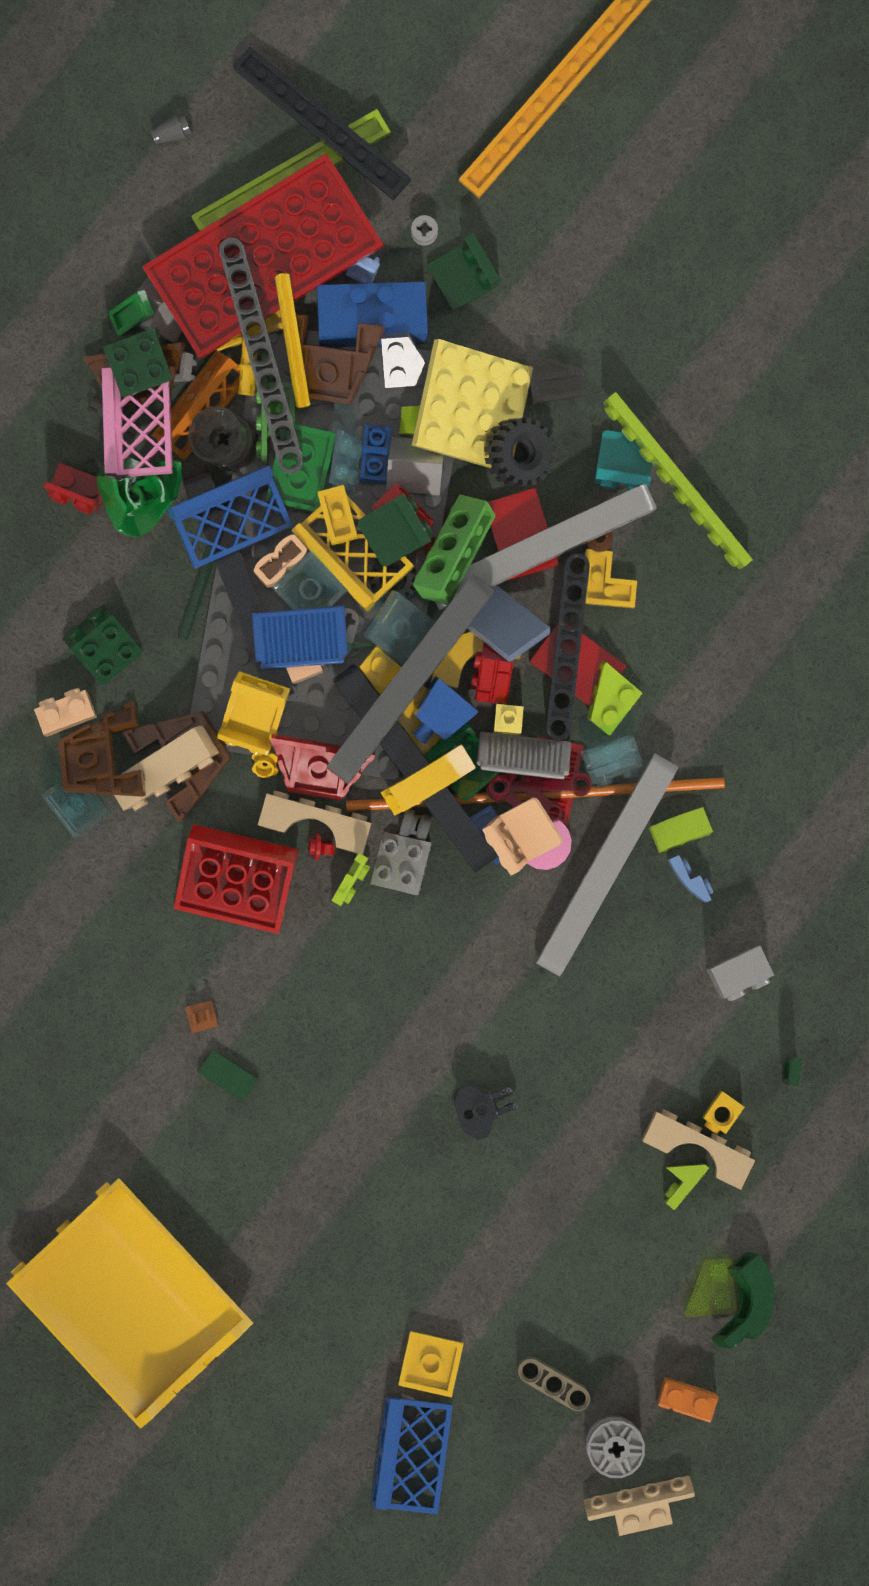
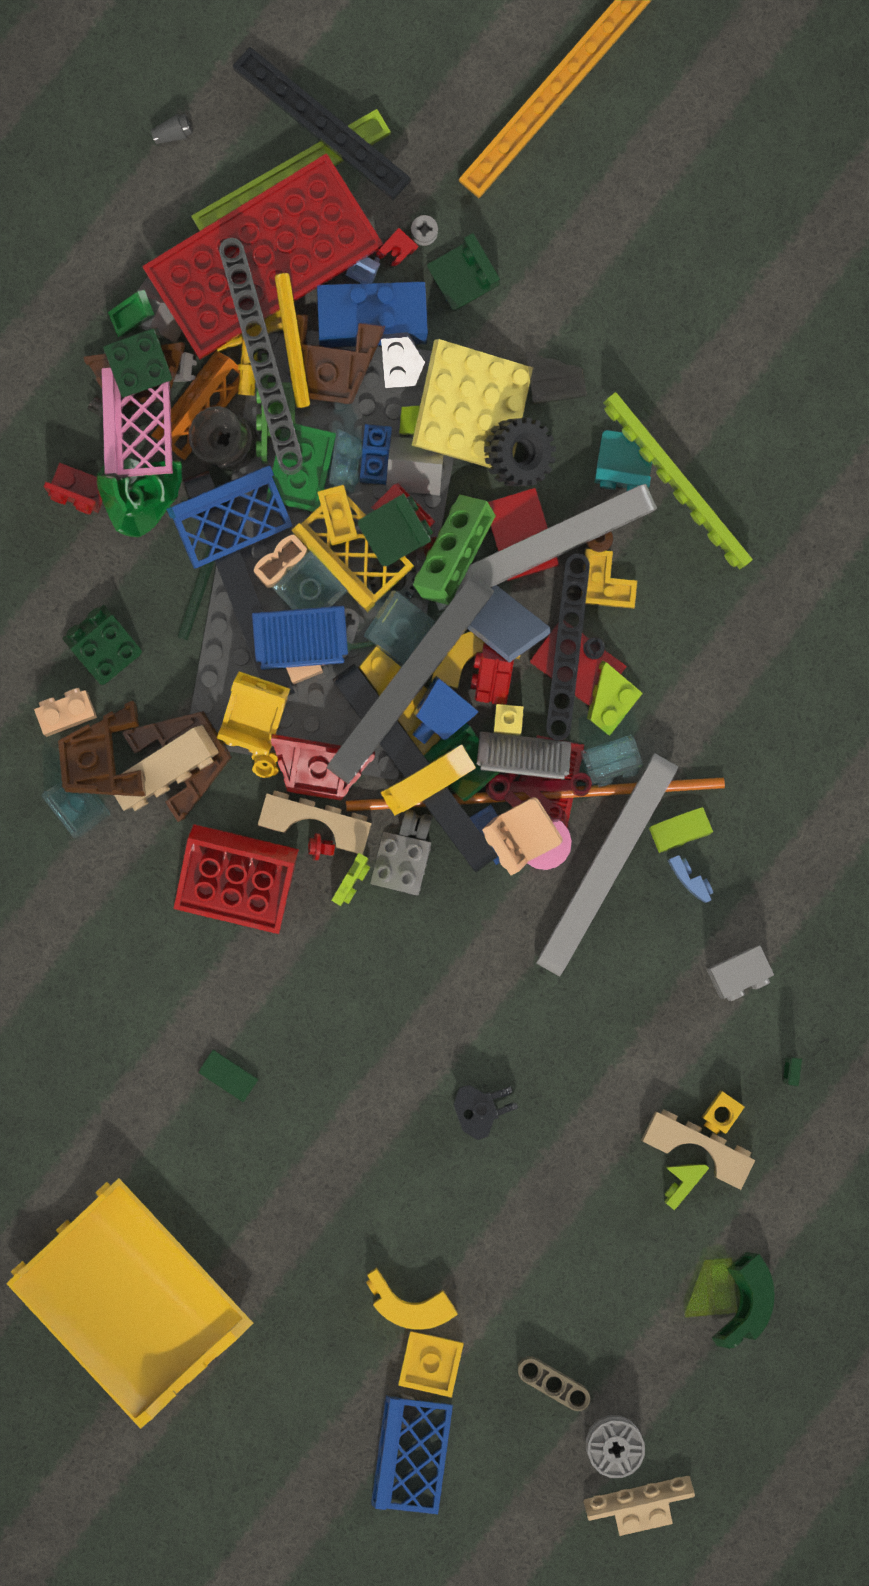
dark orange tile [185,1000,218,1033] -> none
orange brick [656,1376,719,1422] -> none
none -> yellow arch [366,1267,458,1329]
none -> red hinge [375,228,419,267]
none -> black pin [583,638,605,660]

